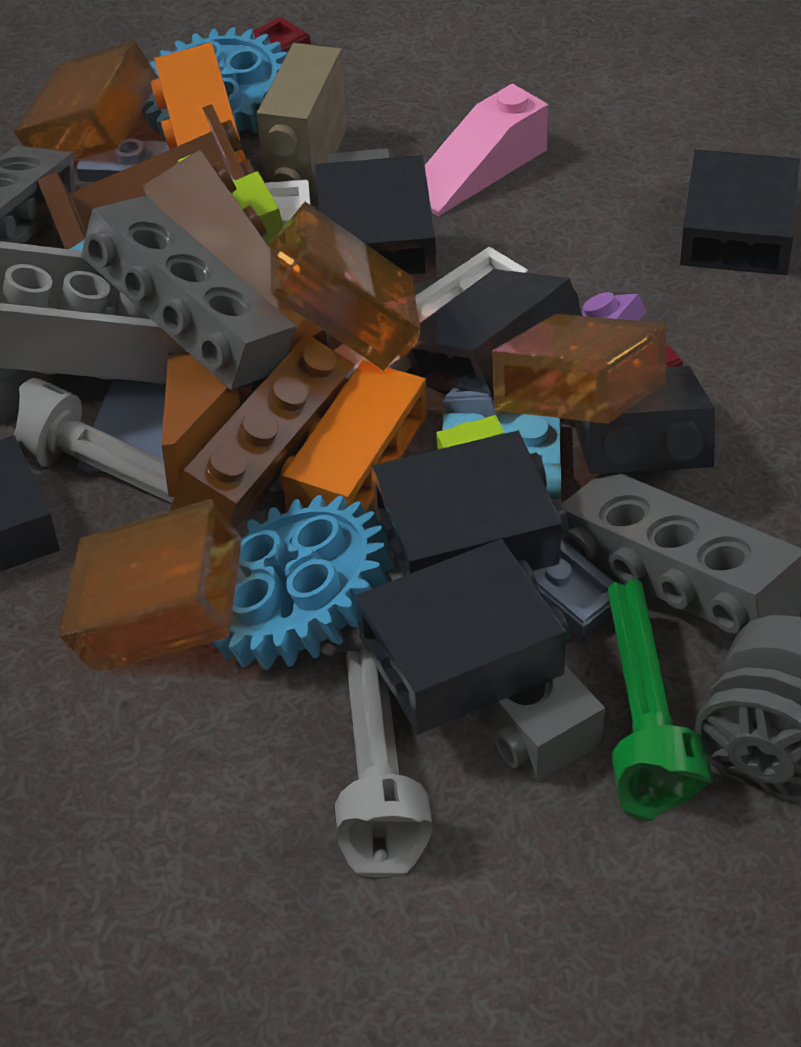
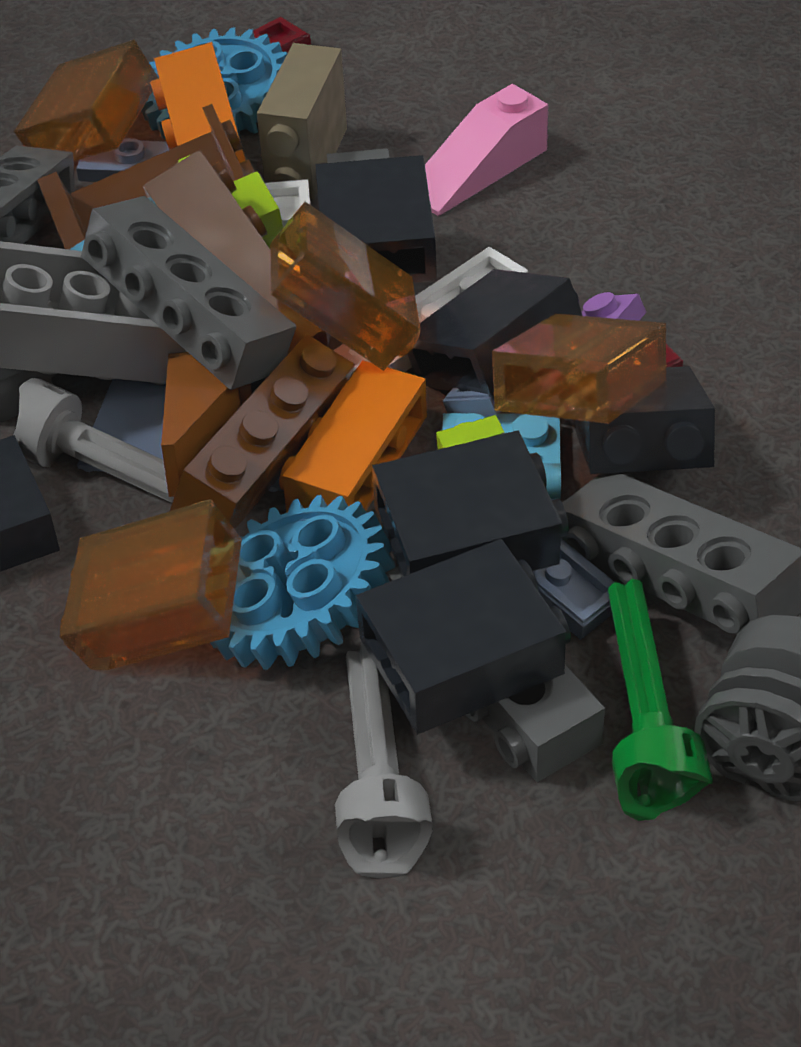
black brick [680,149,800,276] -> none

